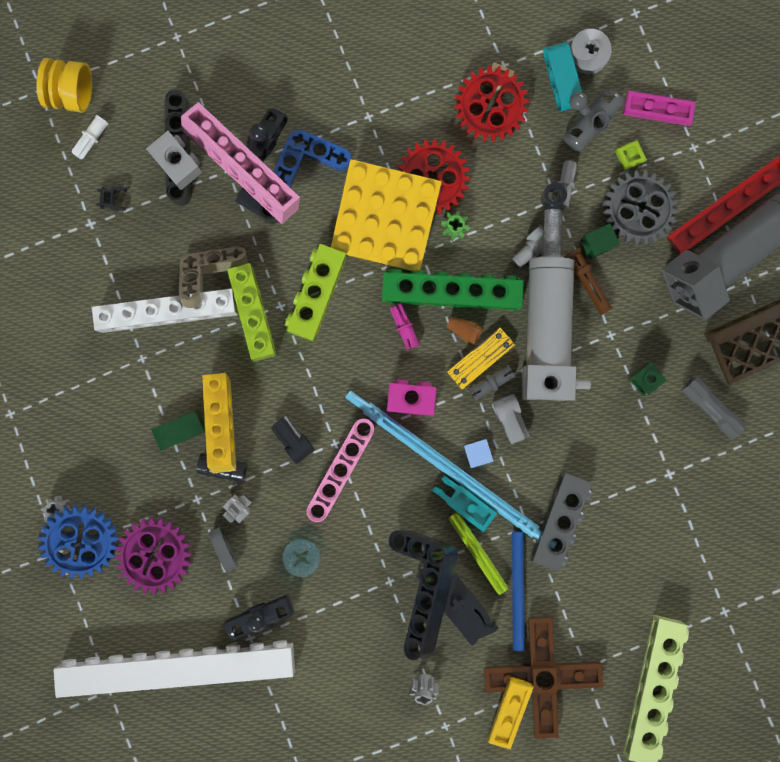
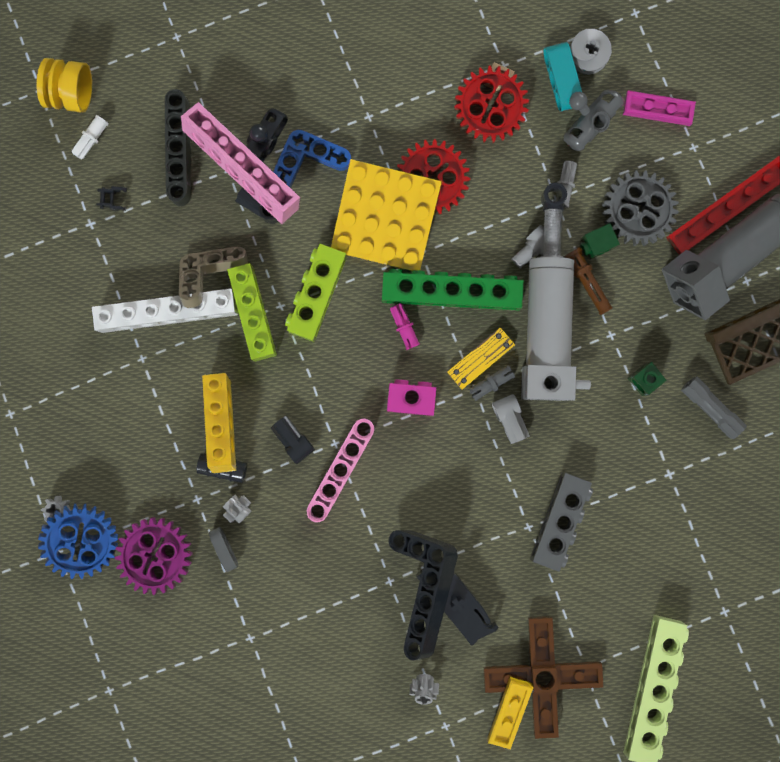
white brick [54,640,295,698] -> none
light grey brick [146,131,202,190] -> none
dark green slope [151,410,205,451] -> none
black piece [223,594,294,640] -> none
clear light blue gear [283,539,320,577] -> none
medium azure axle [345,390,557,550] -> none
teal hinge [432,475,497,532] -> none
bright green gear [441,211,470,241] -> none
dark orange cone [447,316,483,344] -> none
lime axle [449,512,508,595] -> none
light blue tile [464,439,493,468] -> none
blue piece [512,531,525,651] -> none
lime tile [615,140,647,172] -> none

